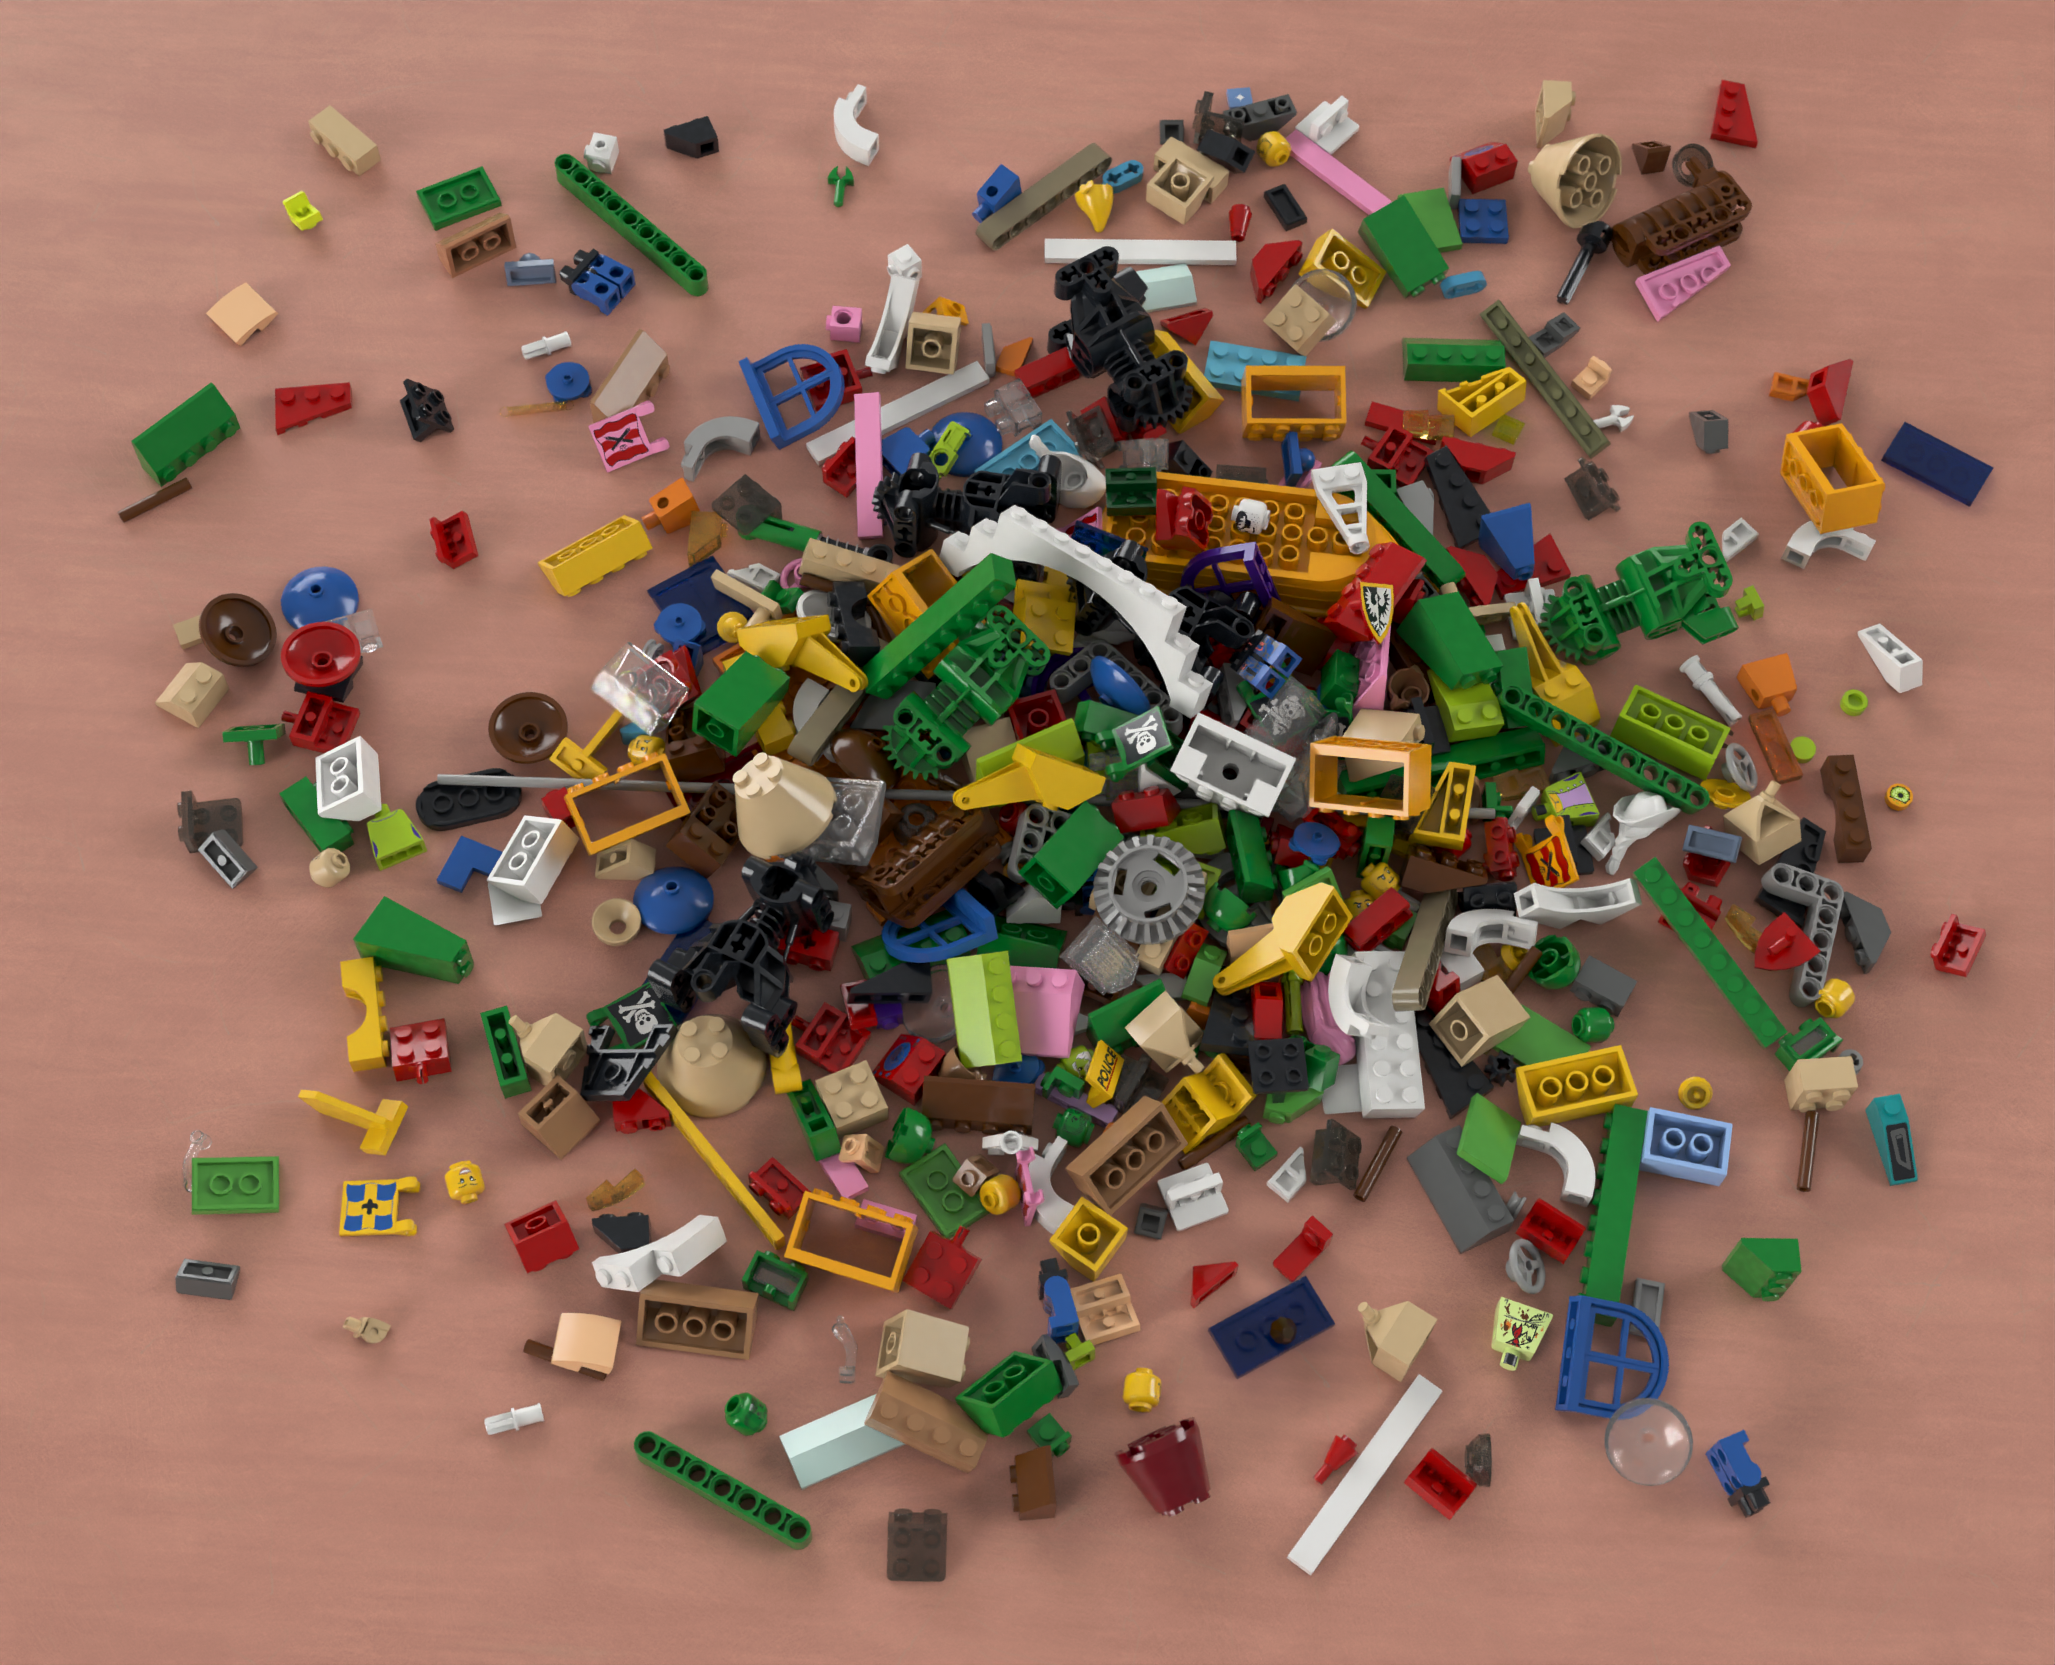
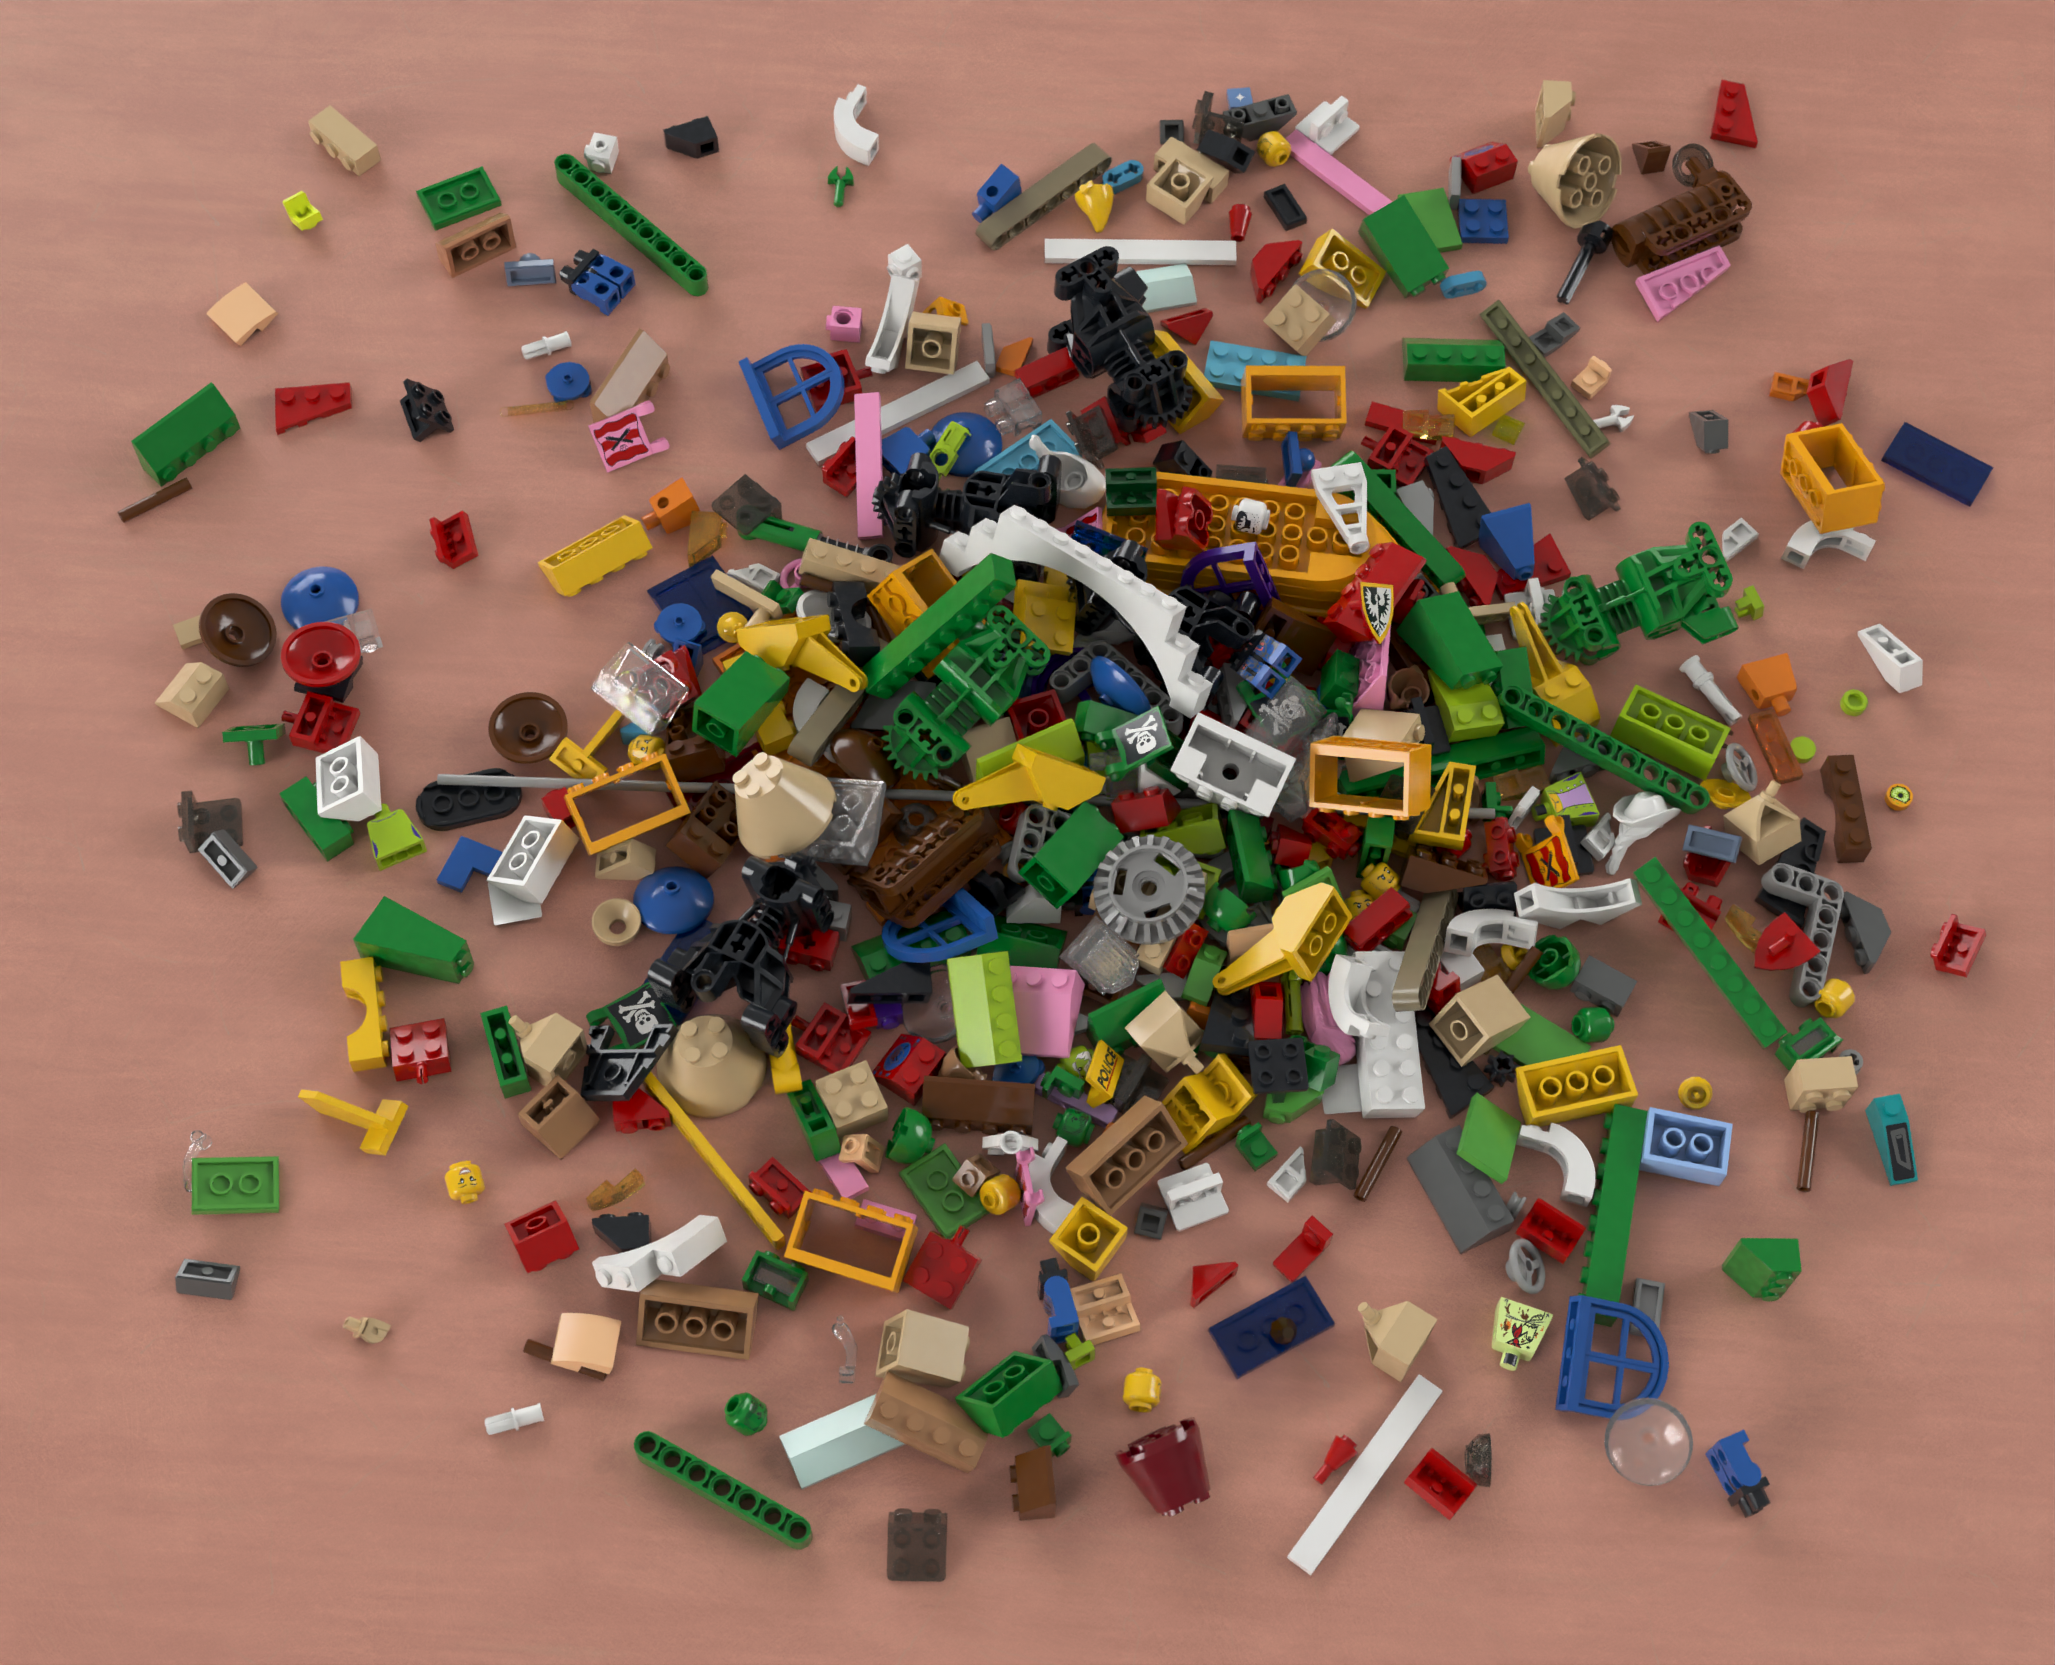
tan head [309,848,350,888] -> none
yellow flag [339,1176,420,1236] -> none
light grey arch [681,416,760,482] -> none
clear hips [1117,438,1169,472] -> none
blue piece [1288,822,1341,866] -> none

